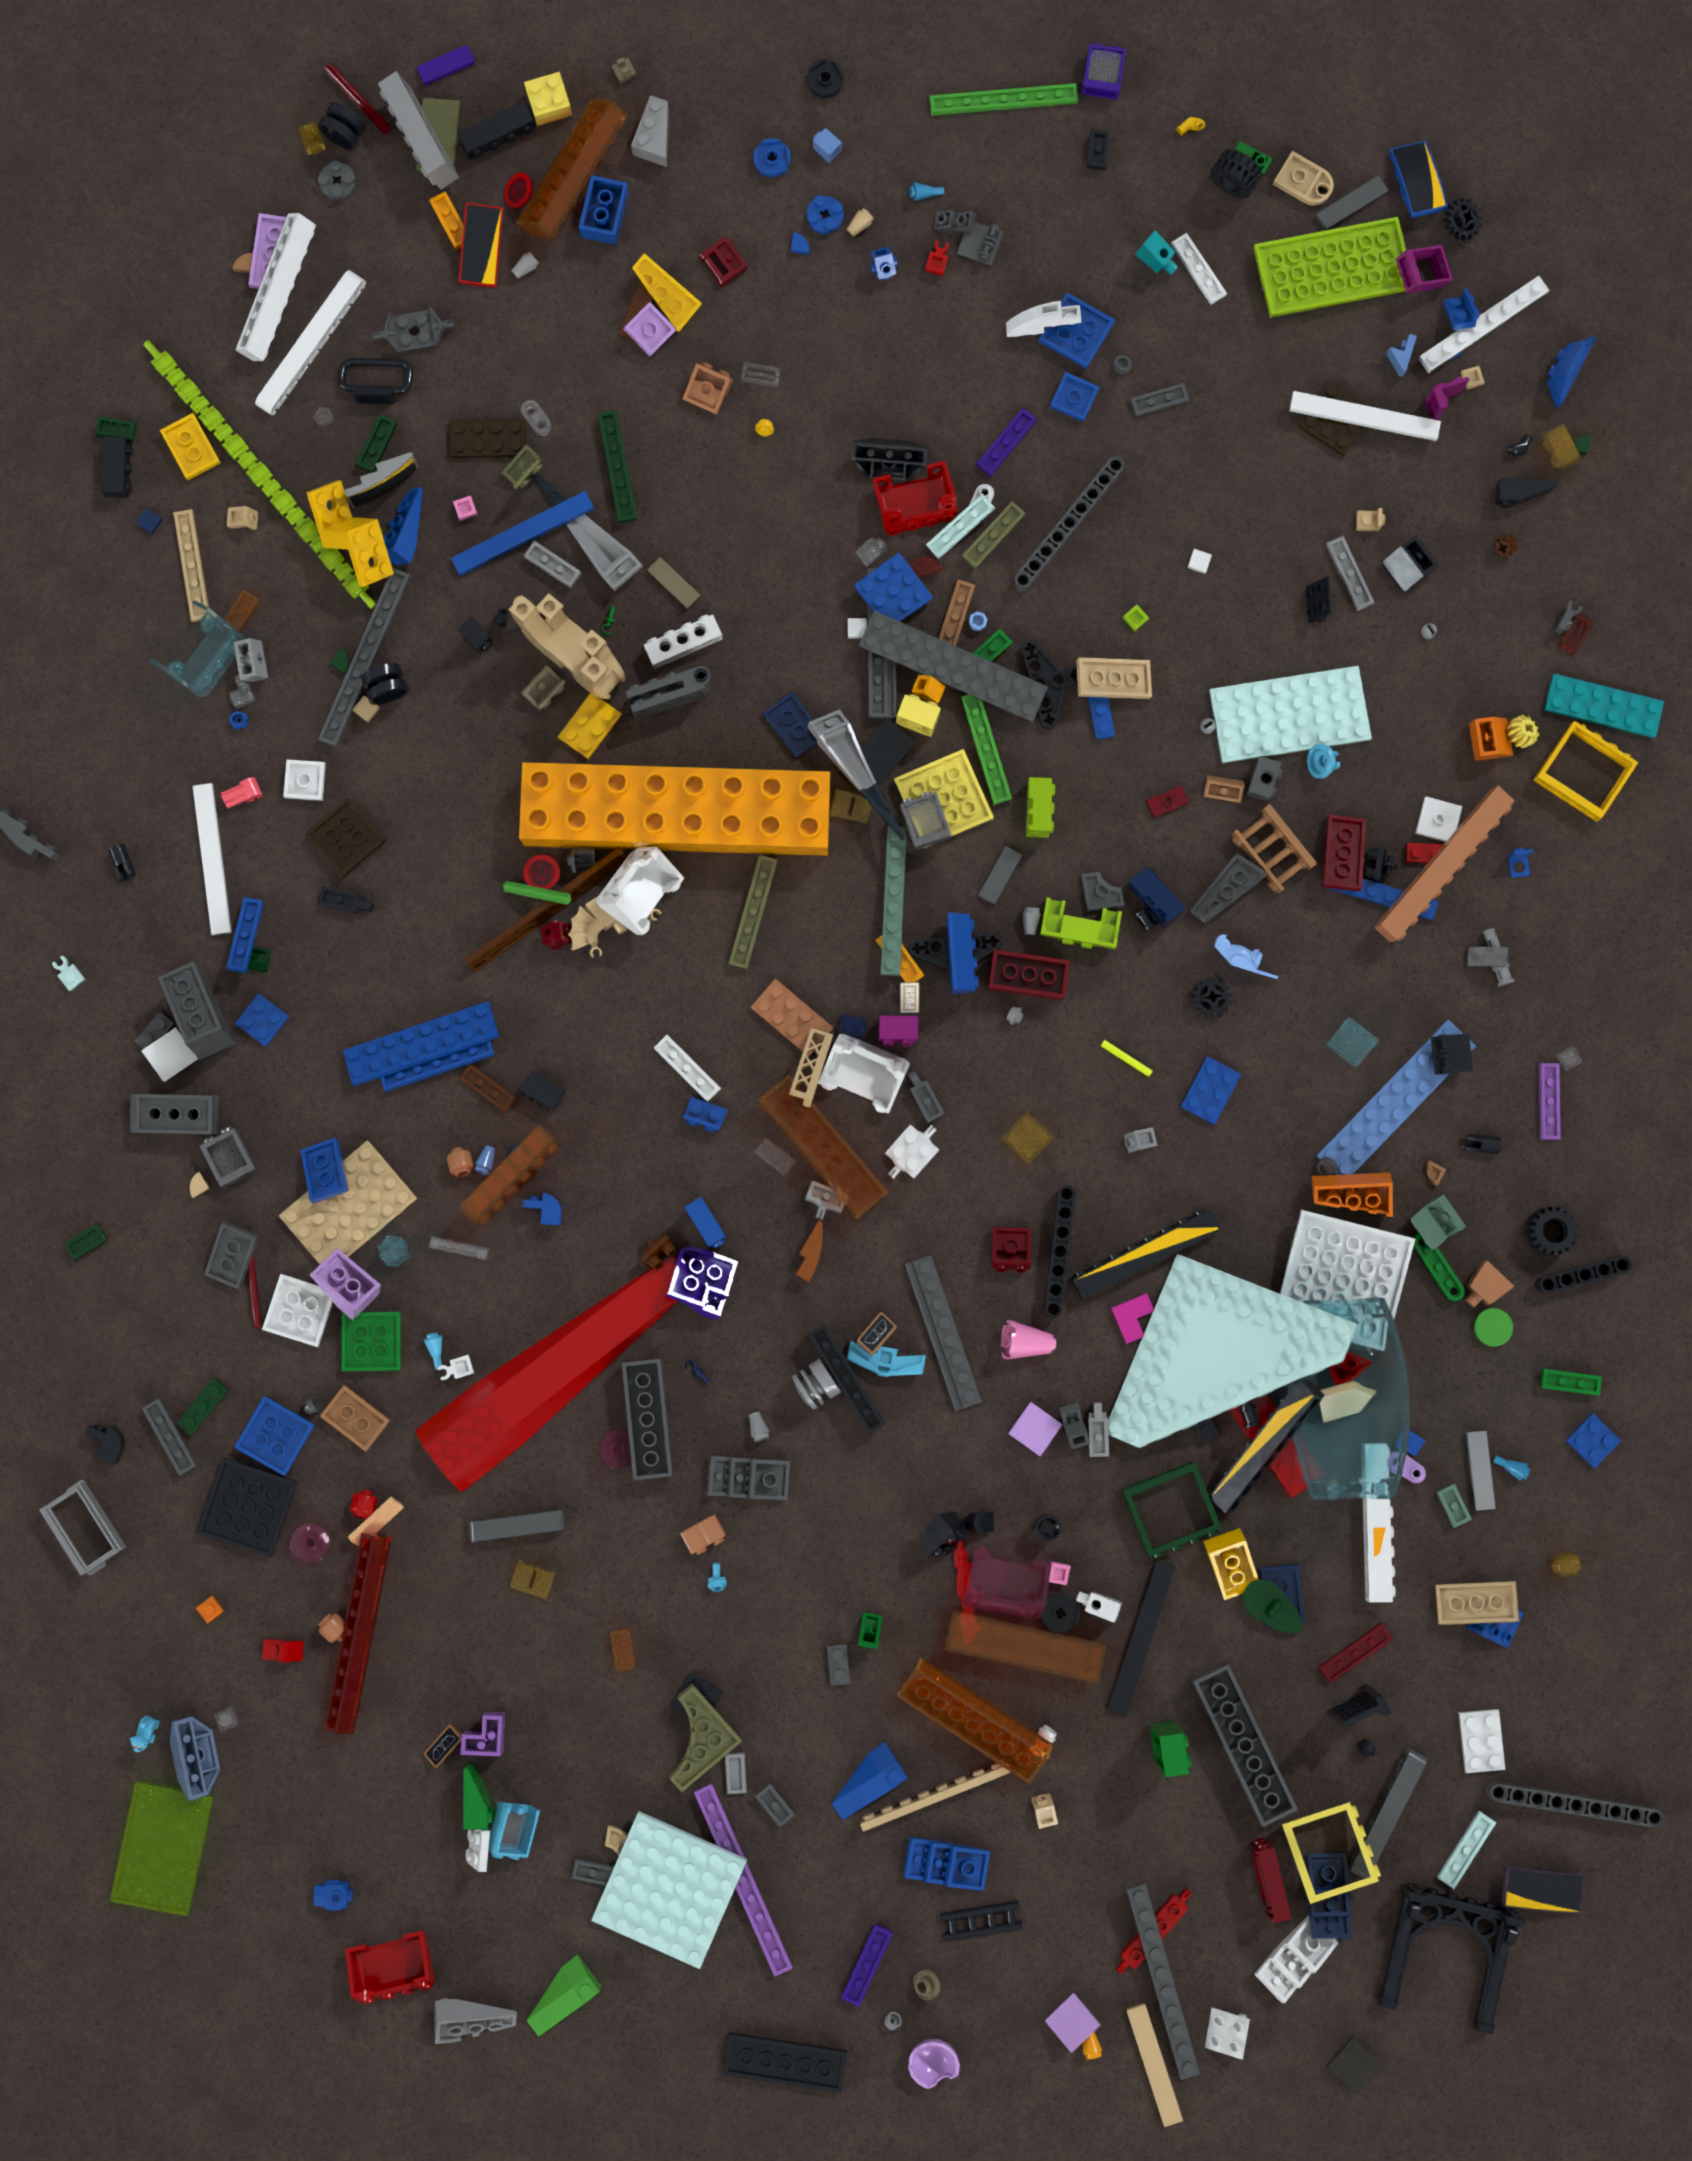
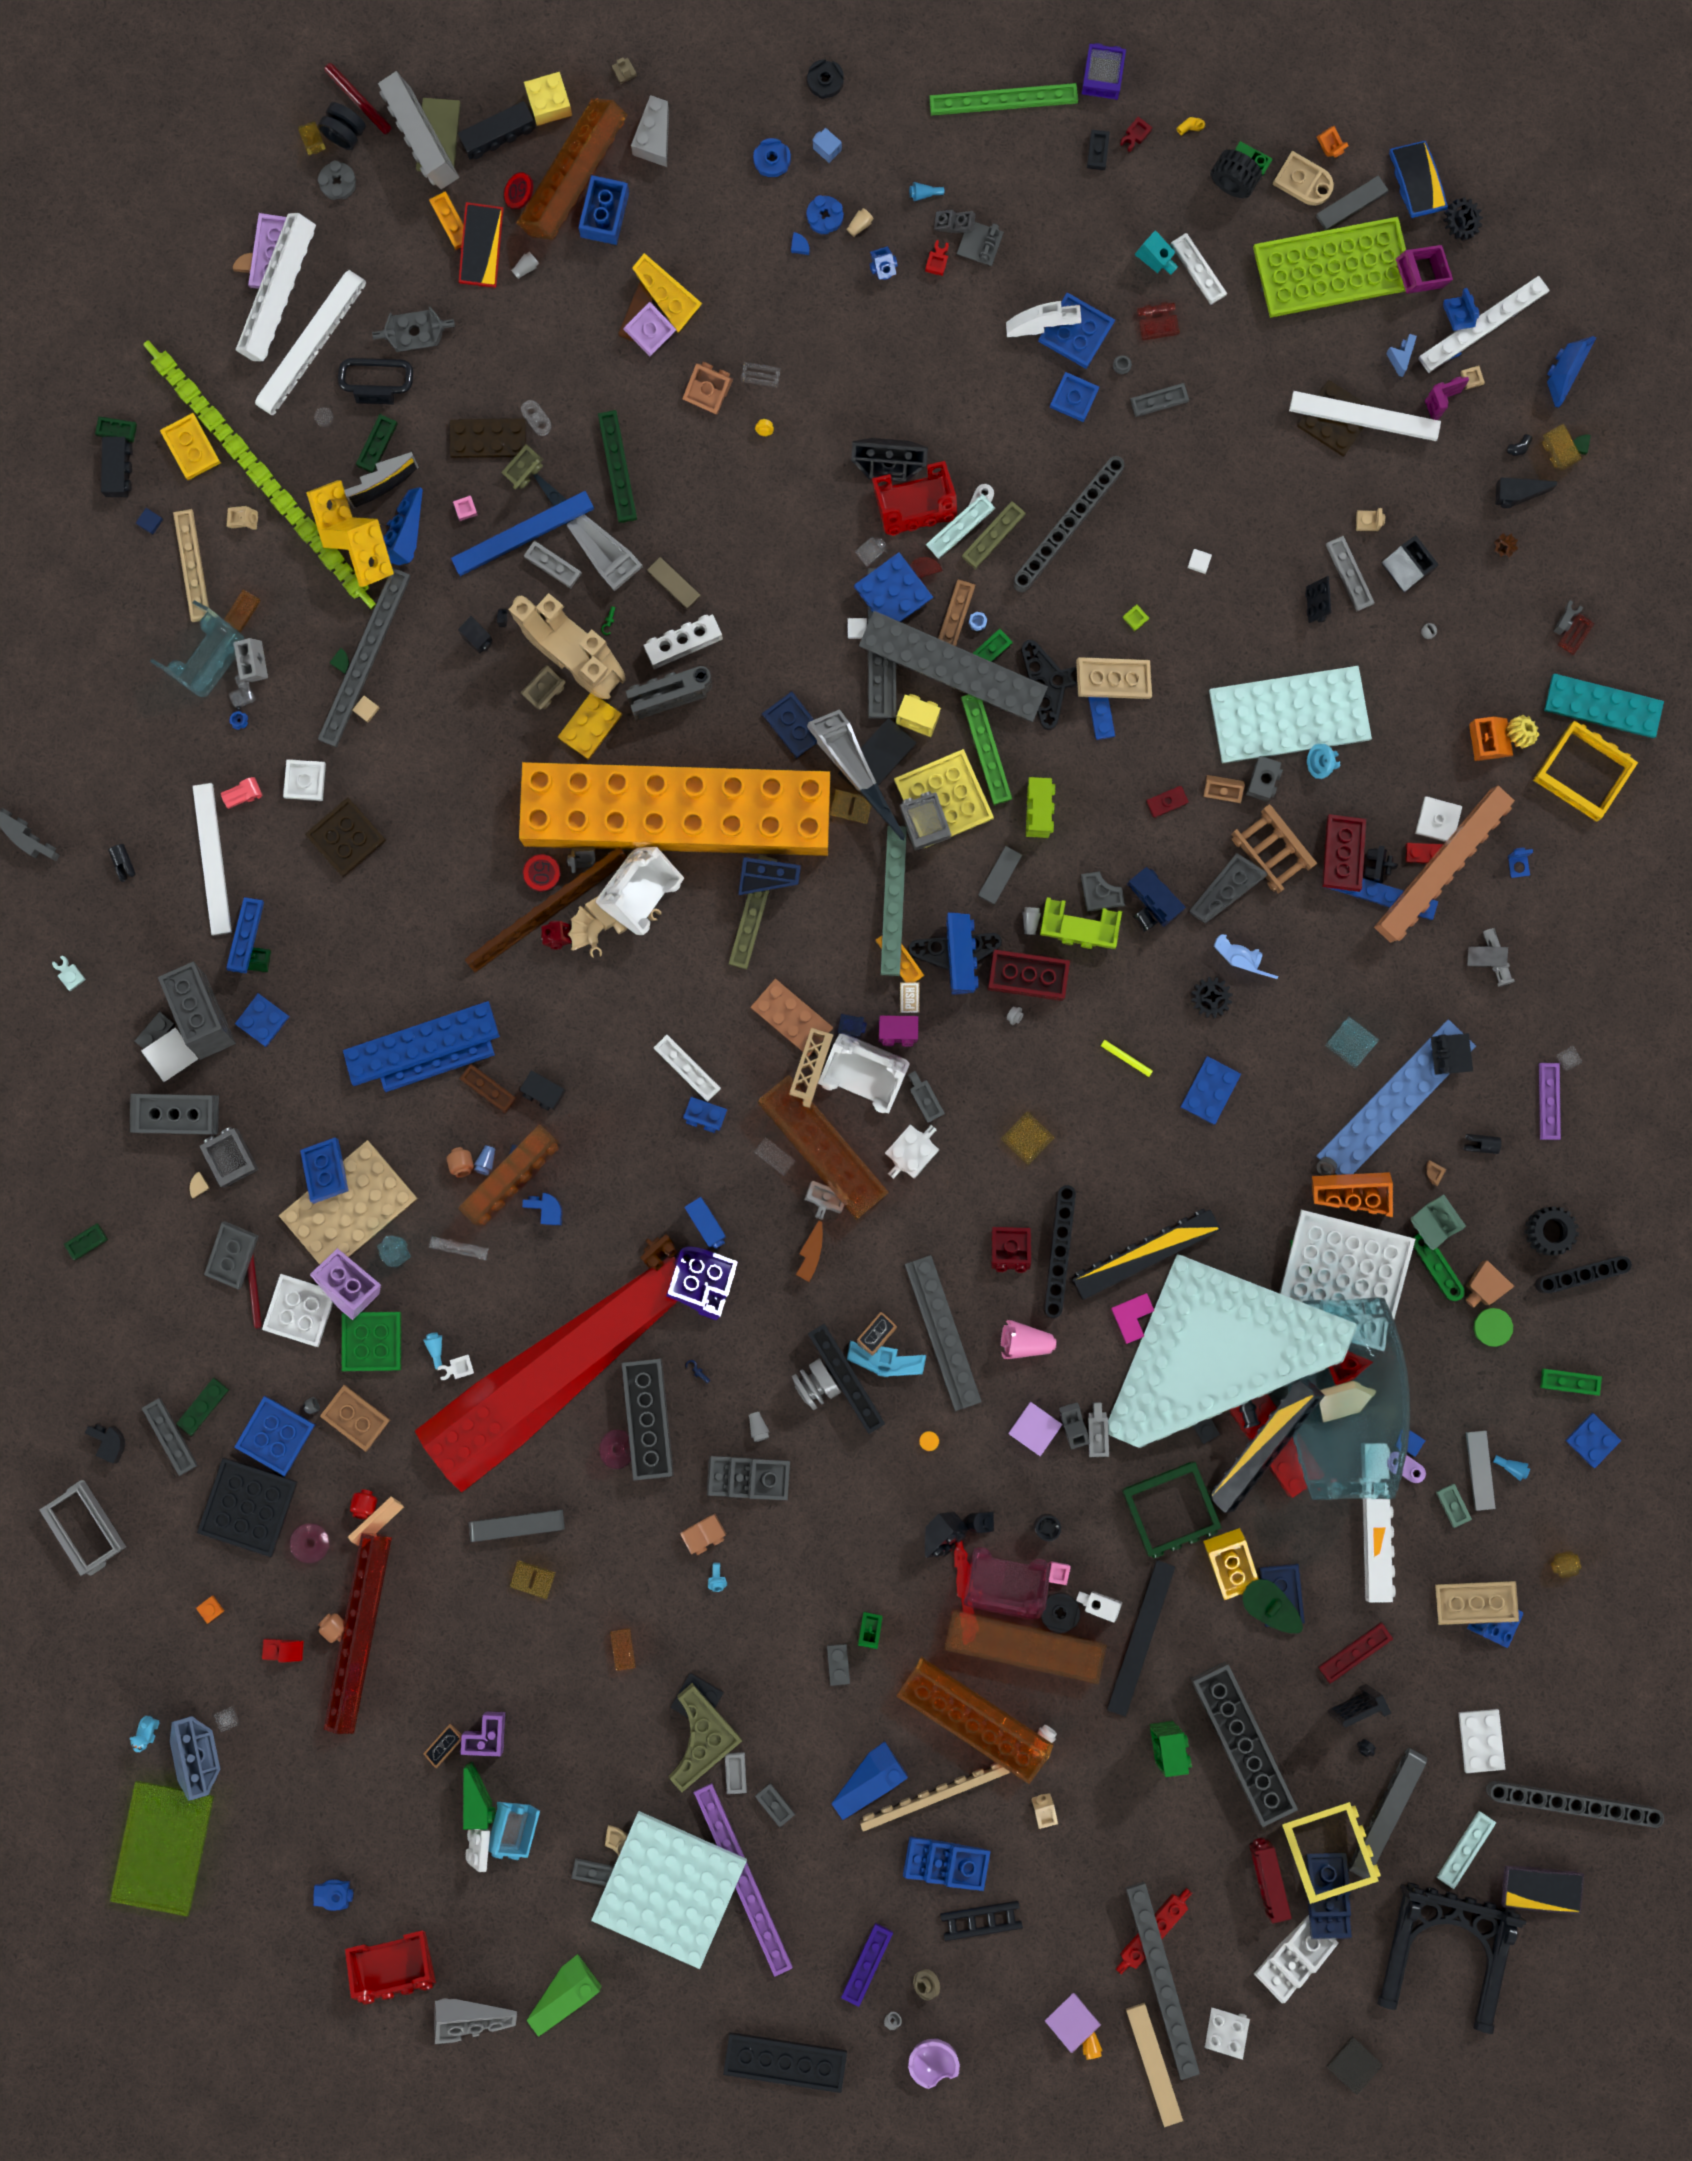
black hinge [318,886,374,914] -> none
black wheel [360,663,409,705] -> none
dark purple tile [417,45,475,85] -> none
bright green axle [503,881,571,905] -> none
dark red plate [699,237,748,287] -> none
light orange brick [912,675,946,703] -> none
dark purple tile [976,408,1037,477] -> none
light grey bracket [1124,1127,1158,1153] -> none
light grey hinge [1200,718,1216,734] -> none
none -> dark blue wedge [738,857,801,895]
none -> light orange tile [919,1431,939,1451]
none -> dark red plate [1120,116,1152,152]
none -> clear red plate [1137,302,1180,341]
none -> orange bracket [1317,126,1349,158]

